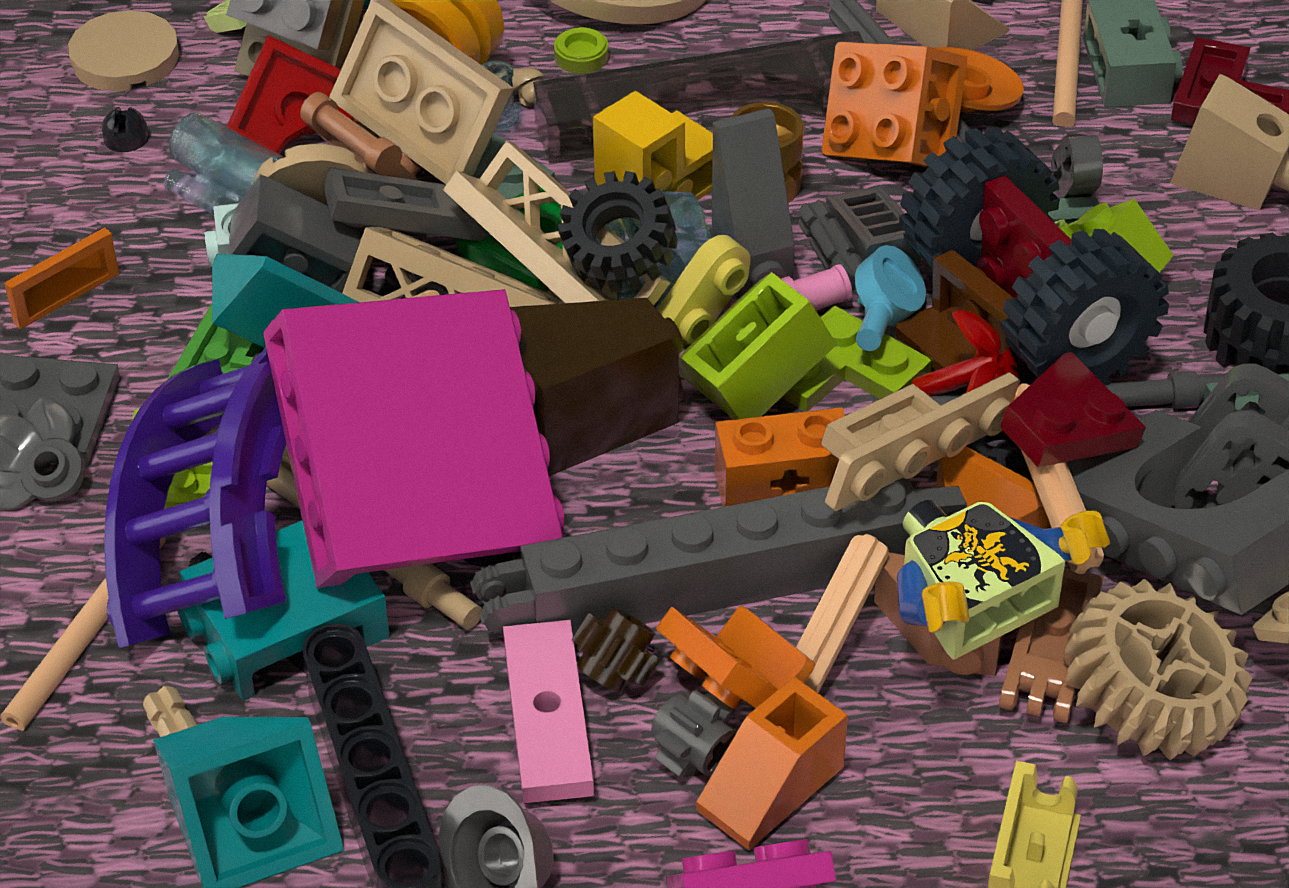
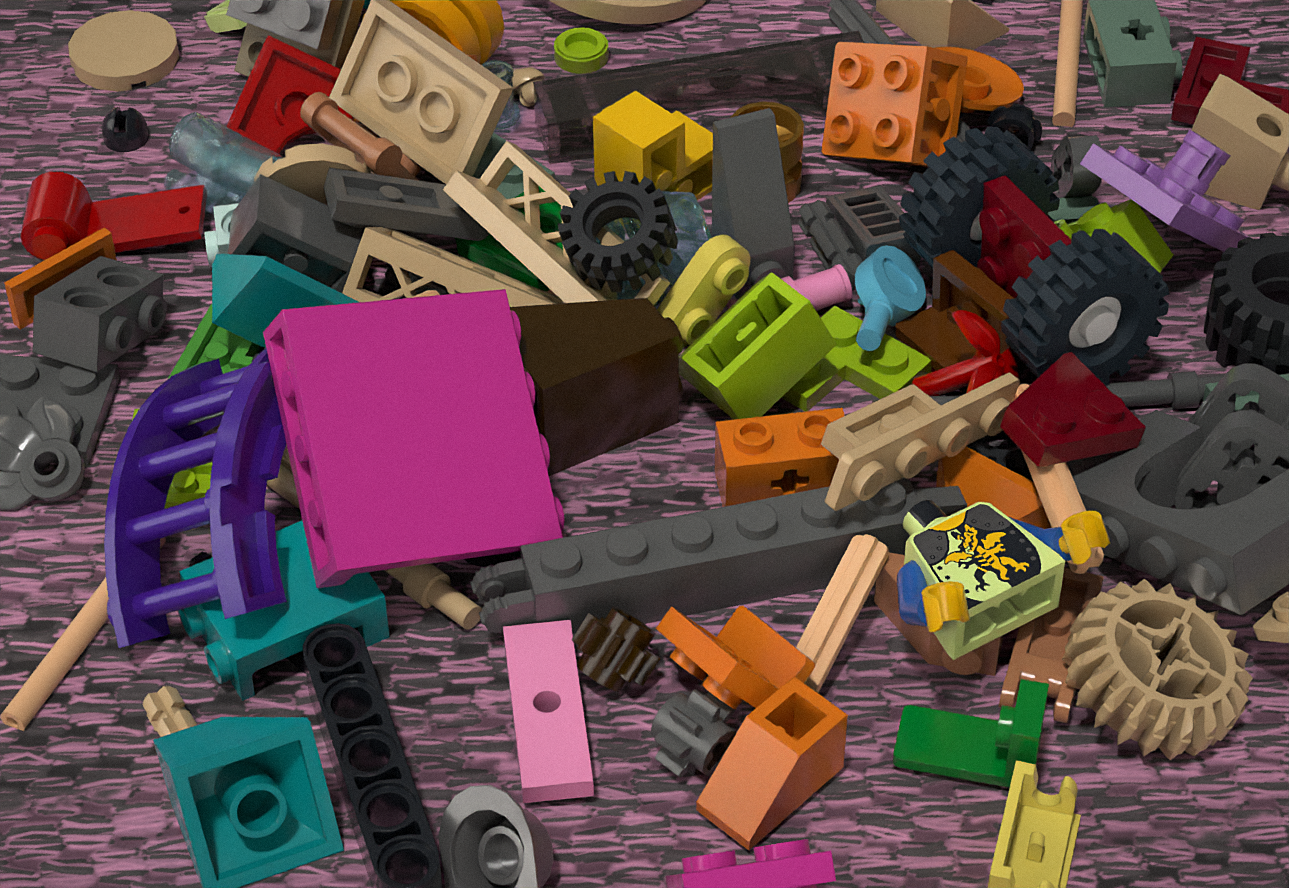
none -> red door [20,172,207,260]
none -> dark grey brick [32,256,167,372]
none -> green bracket [893,679,1049,788]
none -> black plate [987,104,1043,150]
none -> medium lavender plate [1080,130,1251,252]

